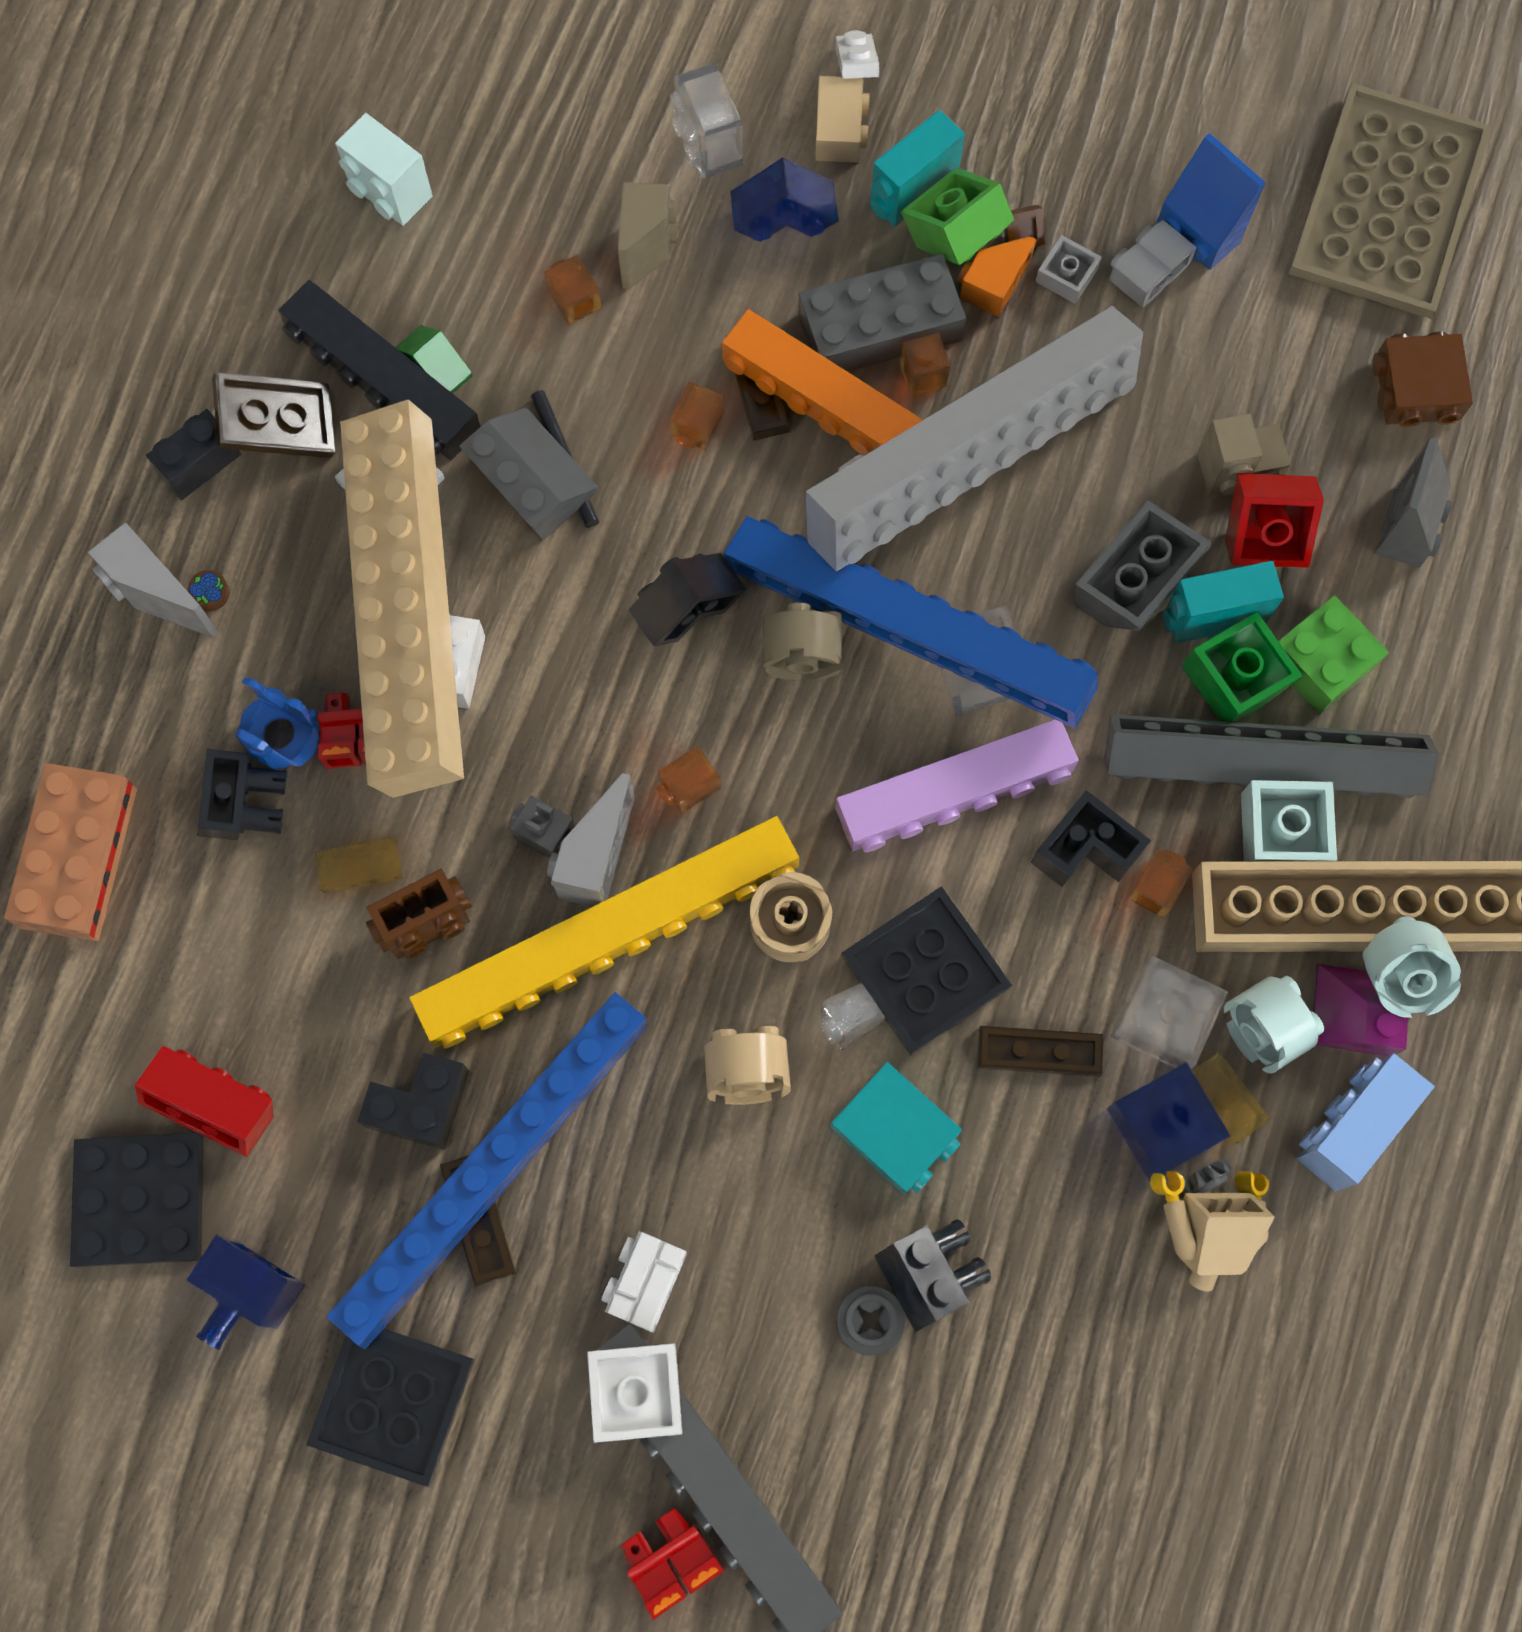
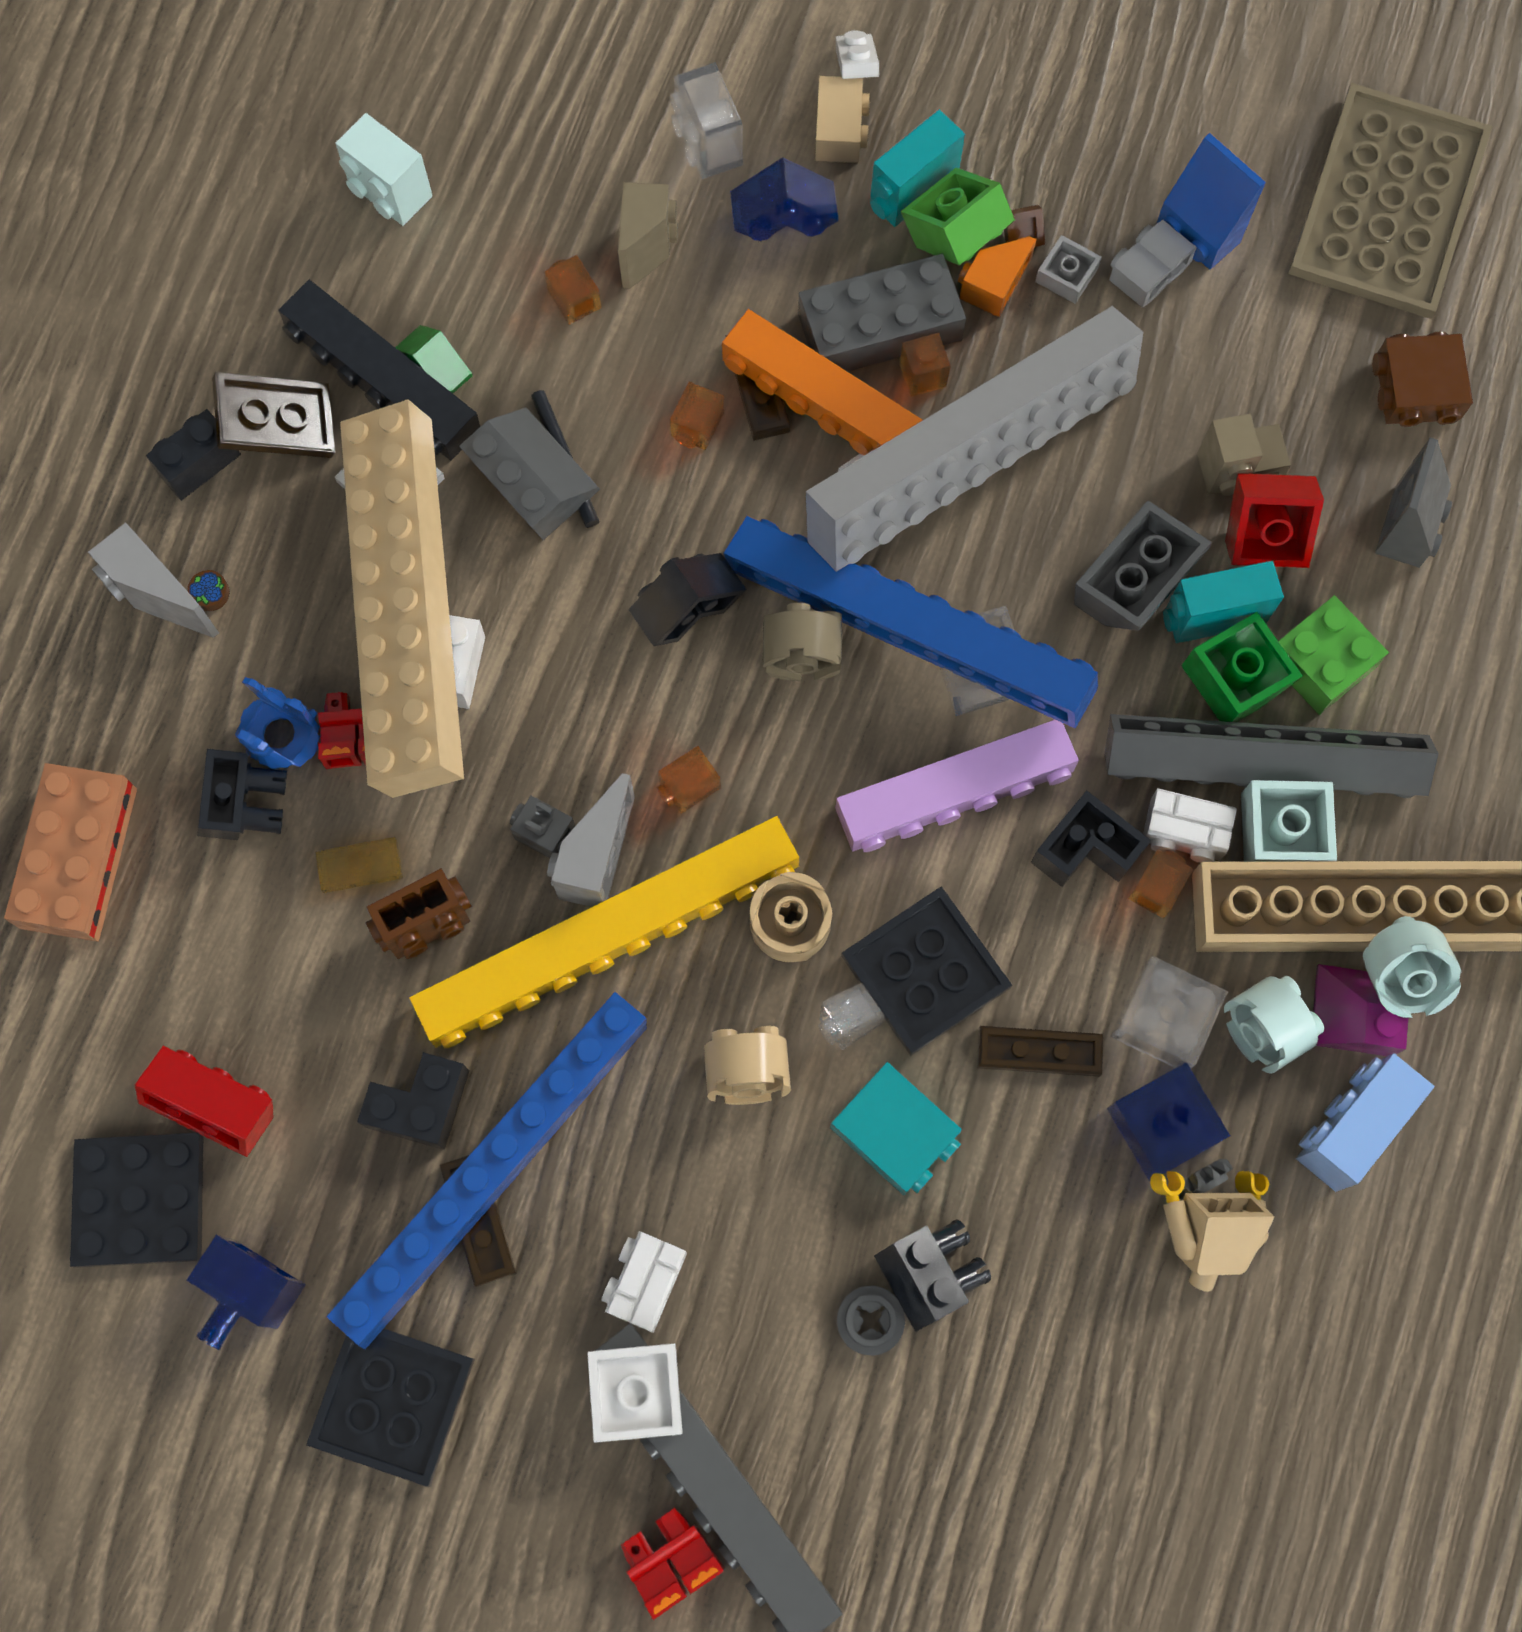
clear yellow plate [1184,1052,1270,1144] -> none
none -> white brick [1143,788,1237,863]

